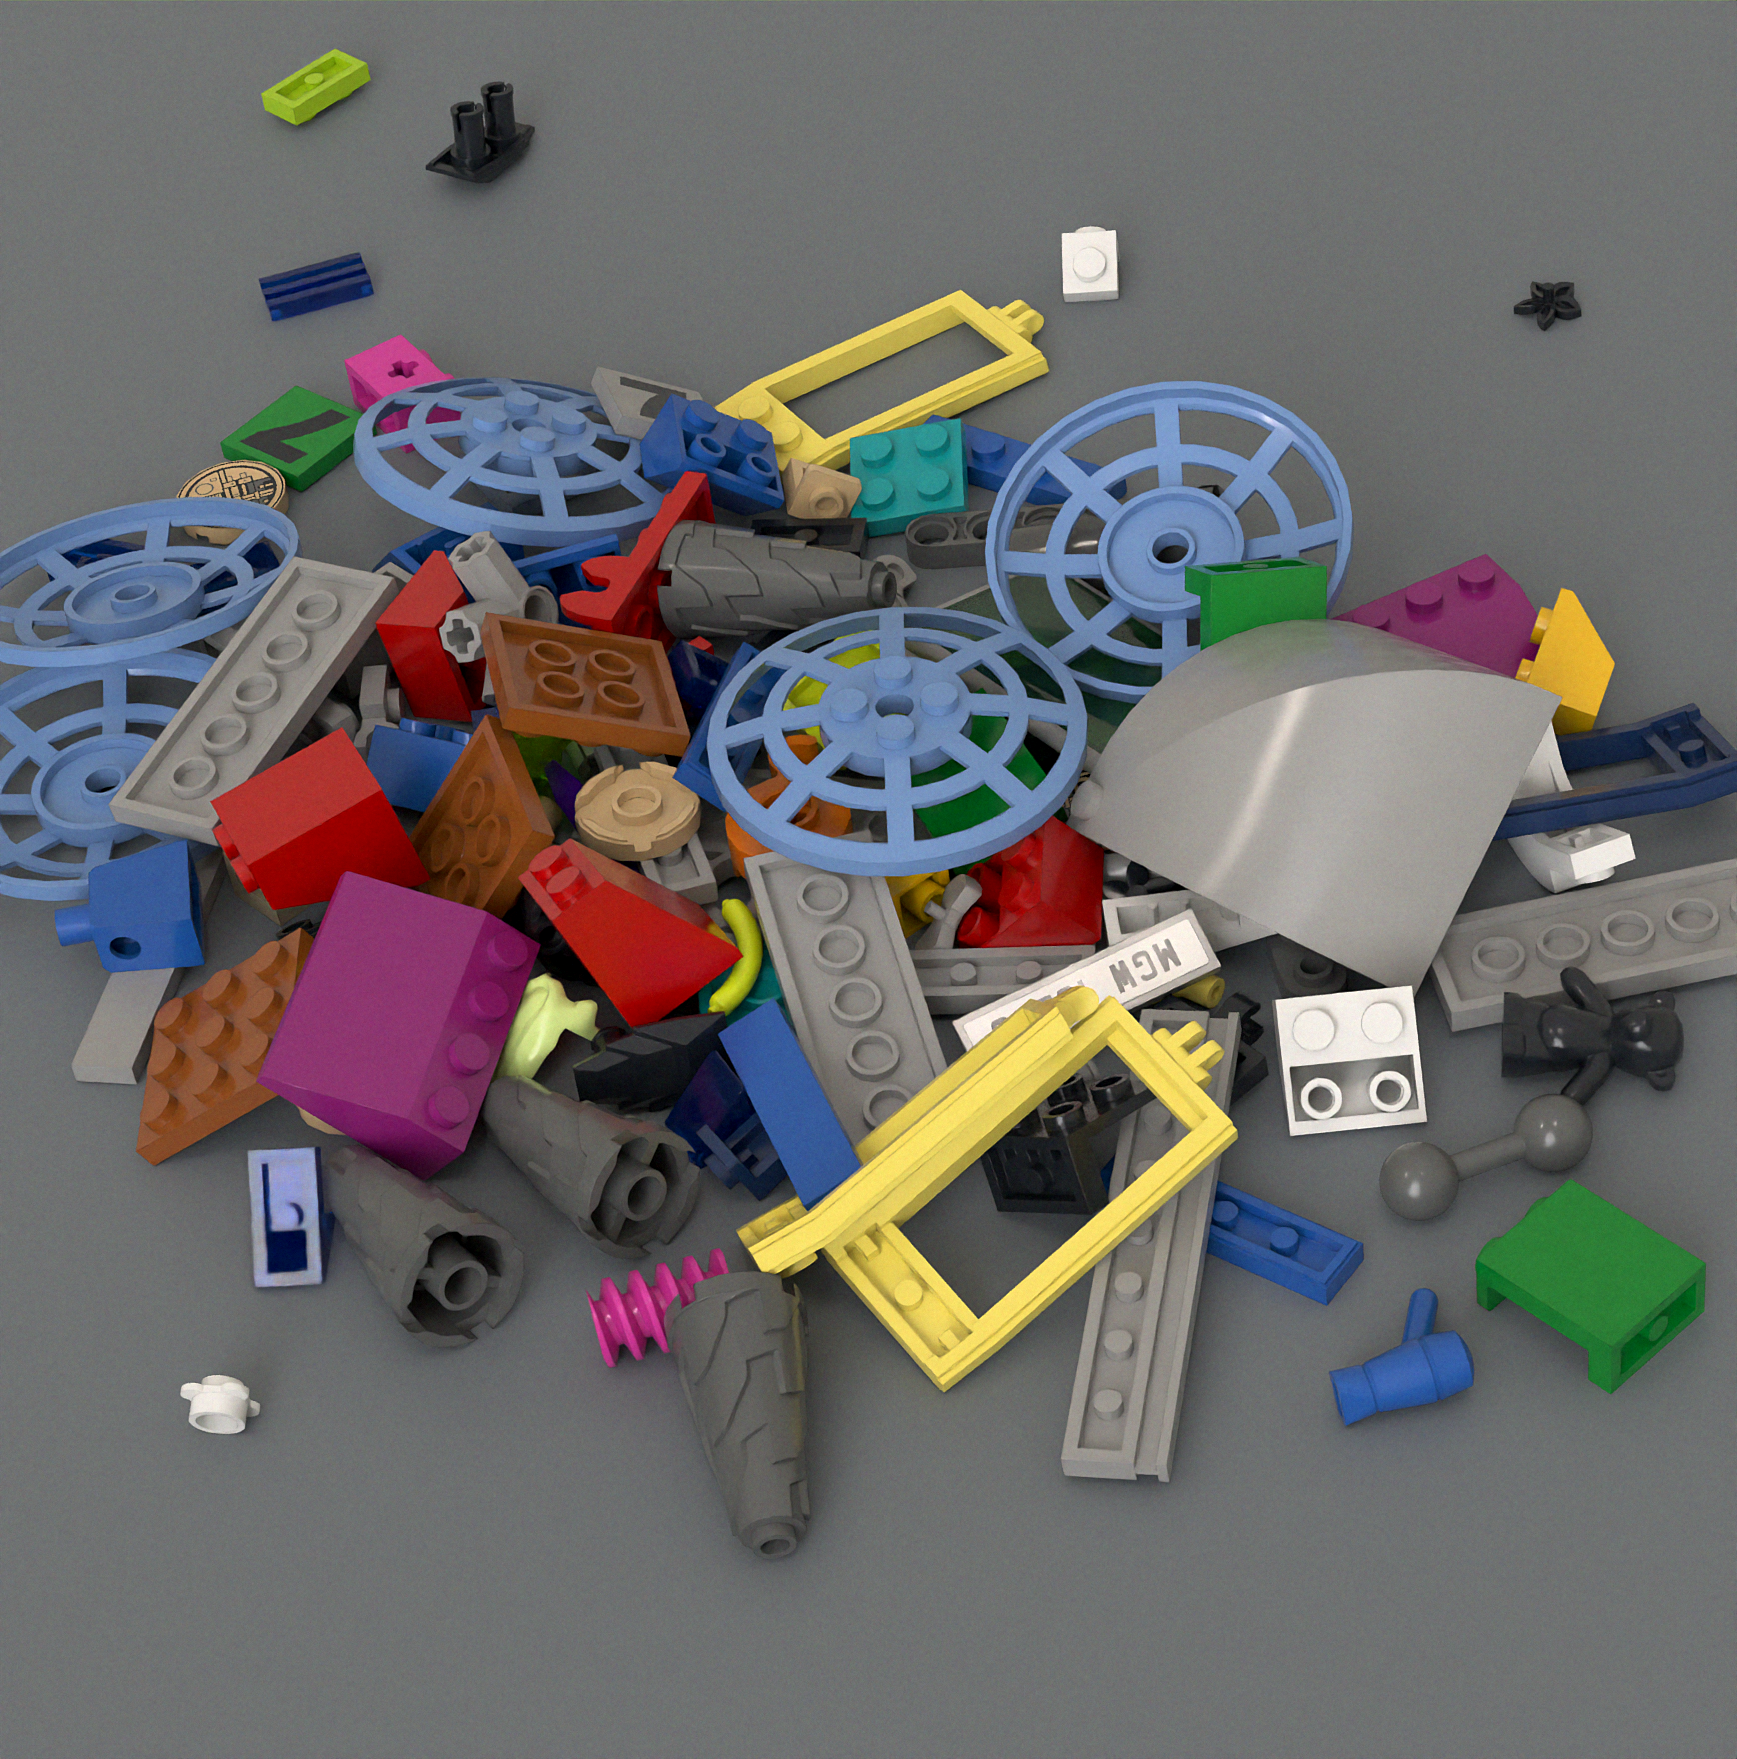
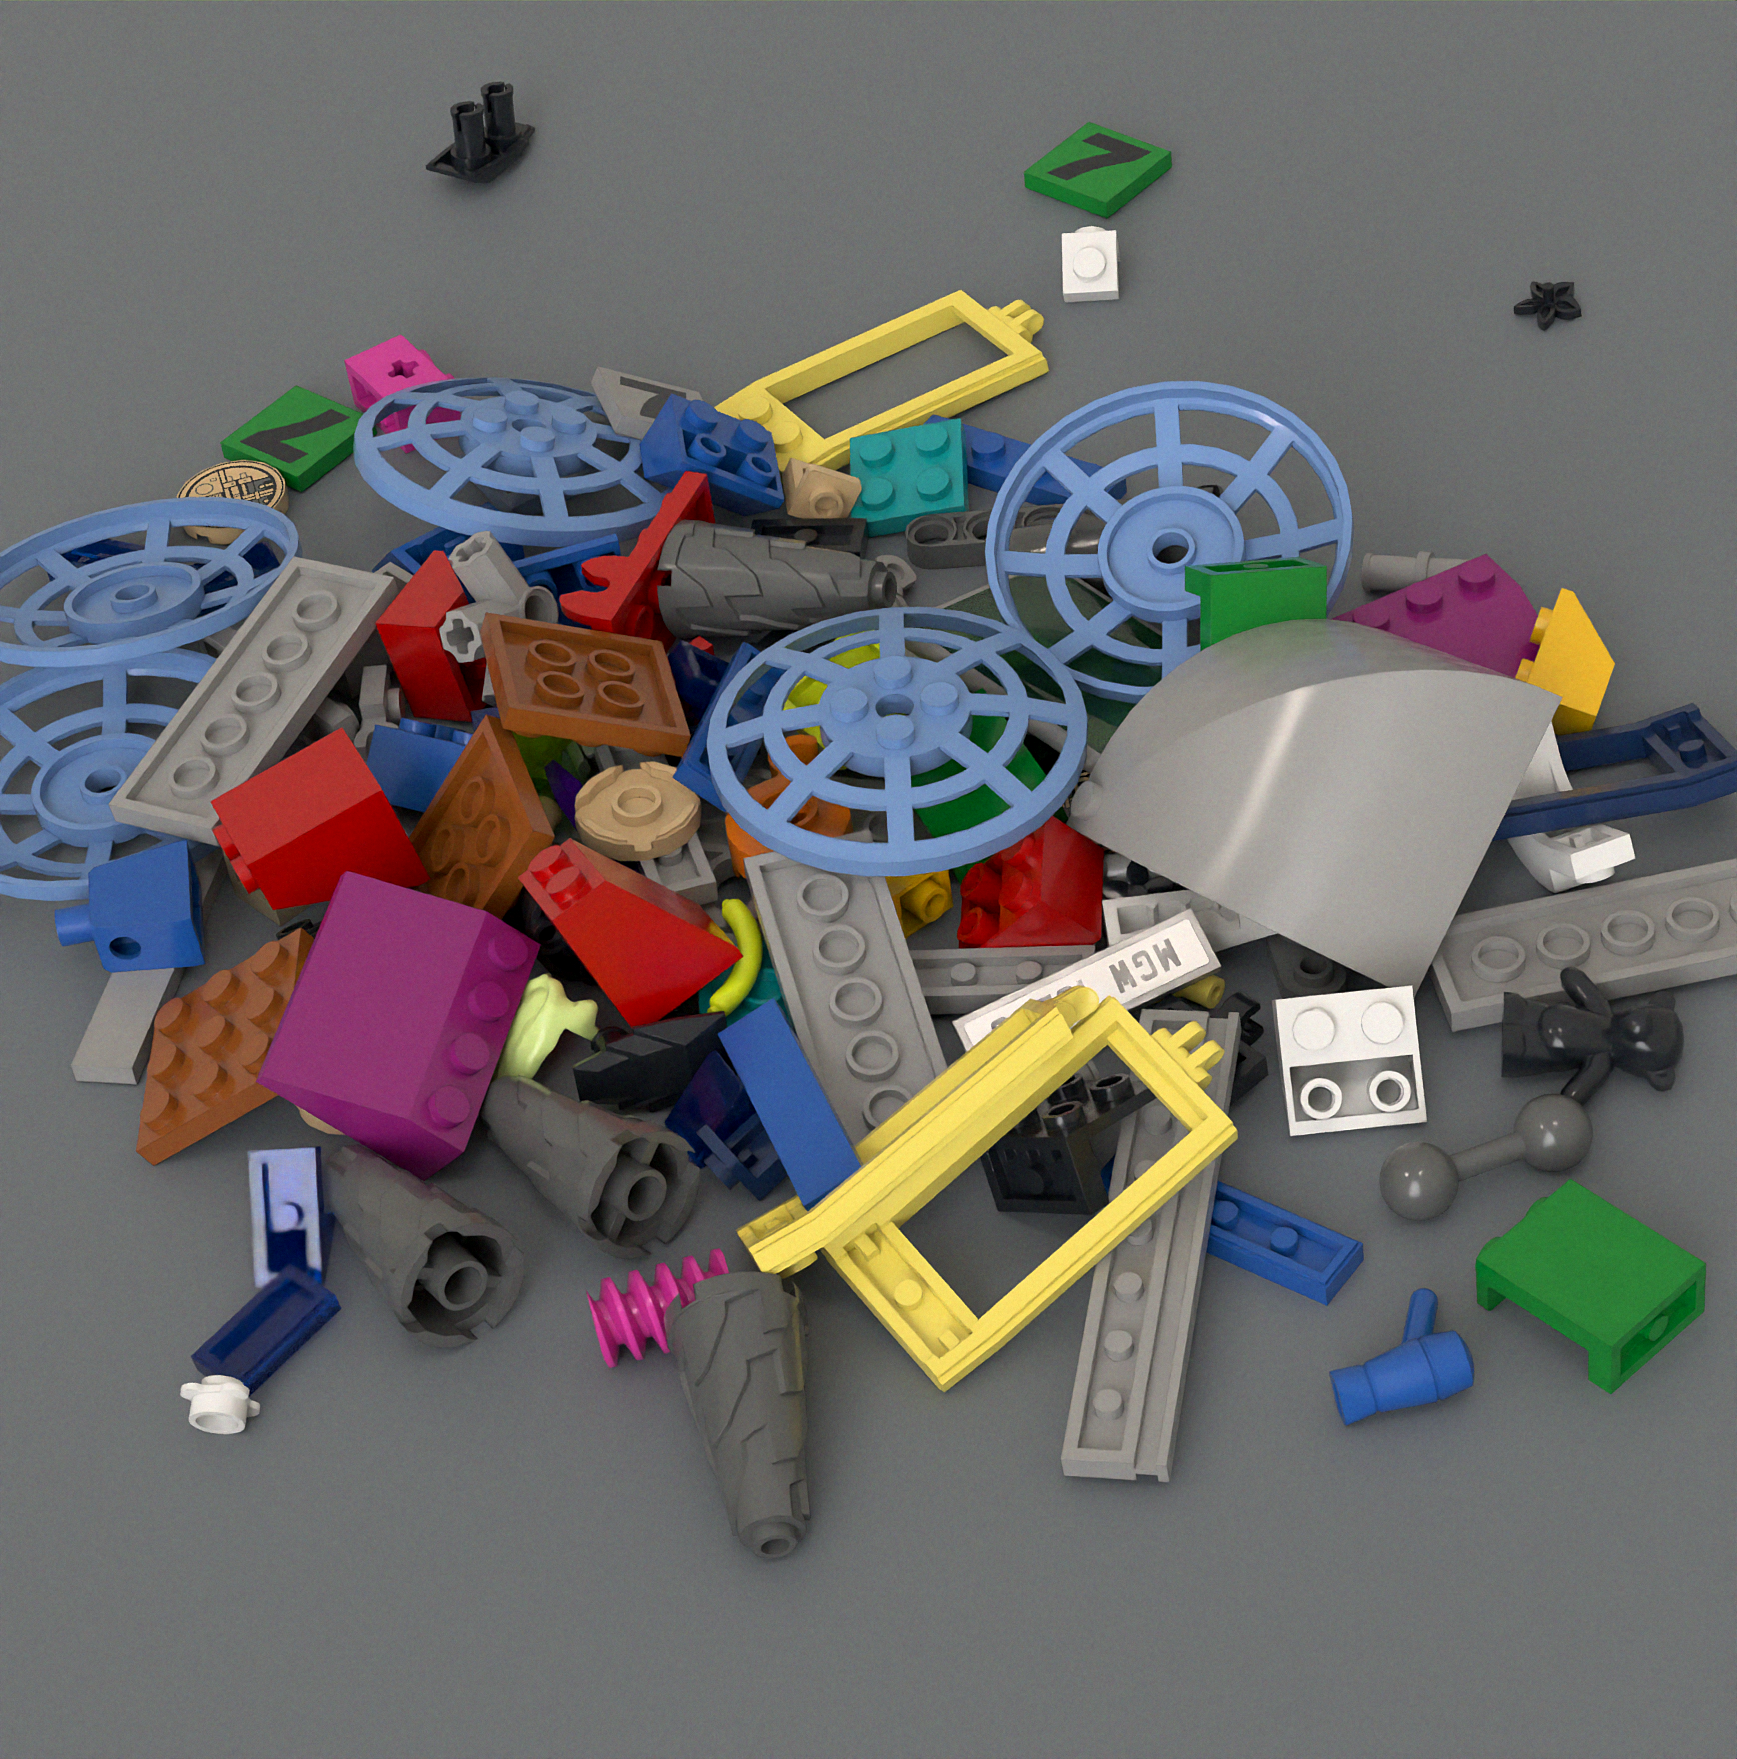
clear blue tile [258,252,374,321] -> none
lime plate [261,48,371,126] -> none
light grey piece [915,874,982,950] -> none
none -> clear blue tile [190,1263,342,1397]
none -> green tile [1024,122,1172,218]
none -> light grey pin [1362,551,1472,592]

